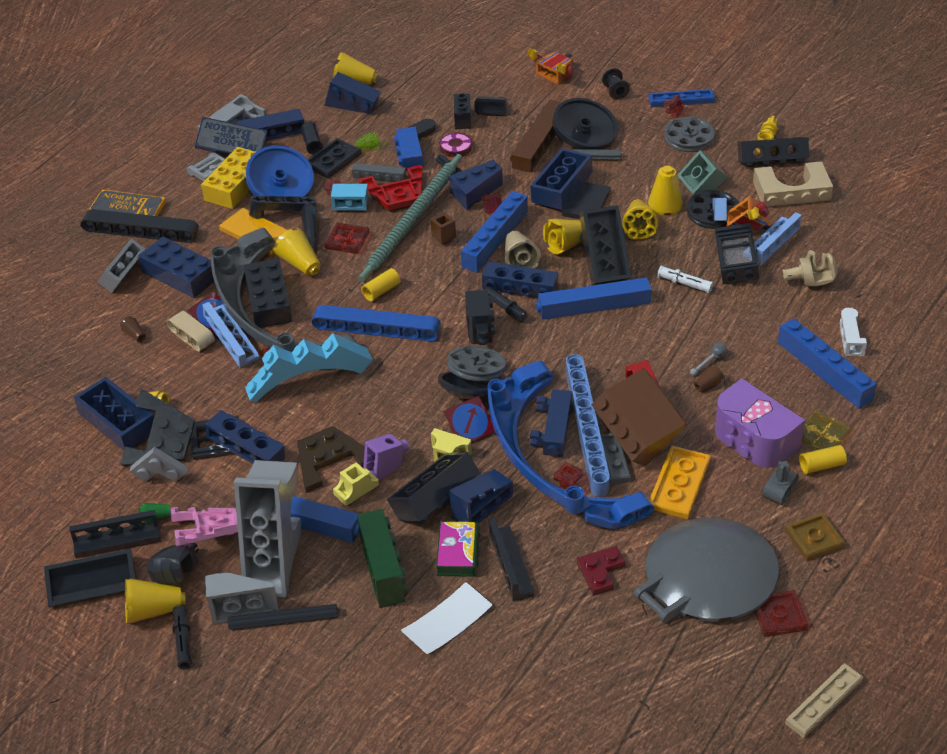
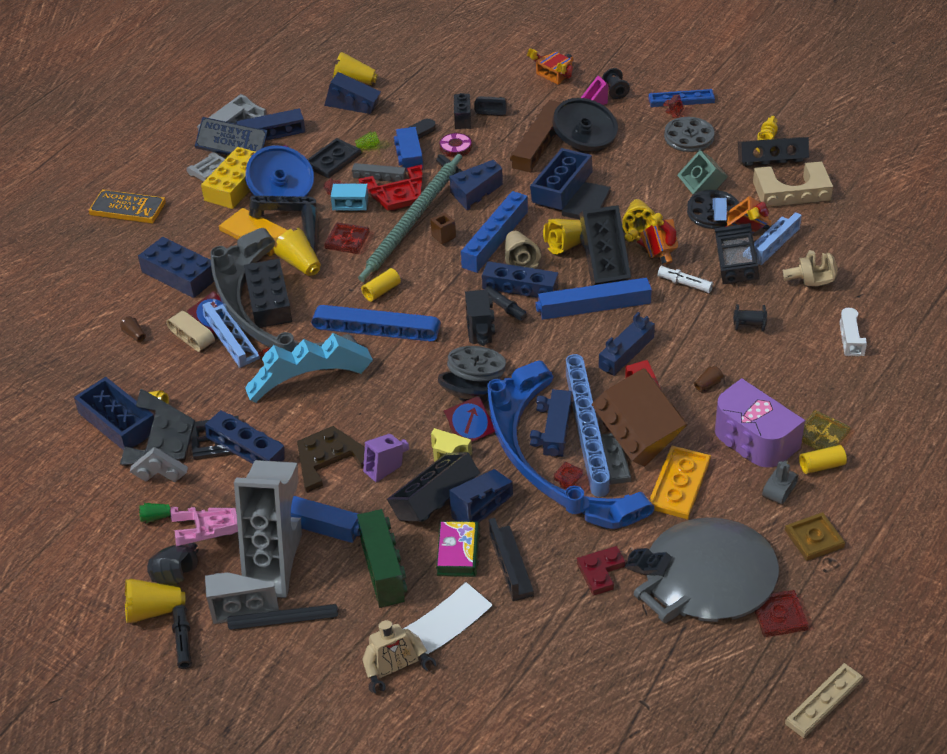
black slope [44,549,136,608] -> none
black fence [69,510,161,559] -> none
black beam [80,209,199,243] -> none
light grey brick [97,238,146,293] -> none
black pin [301,122,323,154] -> none
light yellow brick [333,462,379,506] -> none
clear red tile [482,192,502,214] -> none
dark grey axle [572,149,621,160] -> none
yellow cone [648,166,683,215] -> none
hinge [690,342,728,376] -> none
blue brick [777,318,877,409] -> none
none -> tan torso [362,620,436,694]
none -> dark pink slope [581,75,608,105]
none -> dark blue brick [599,312,655,376]
none -> black slope [624,548,672,575]
none -> torso [625,213,678,265]
none -> black hose [733,304,767,332]

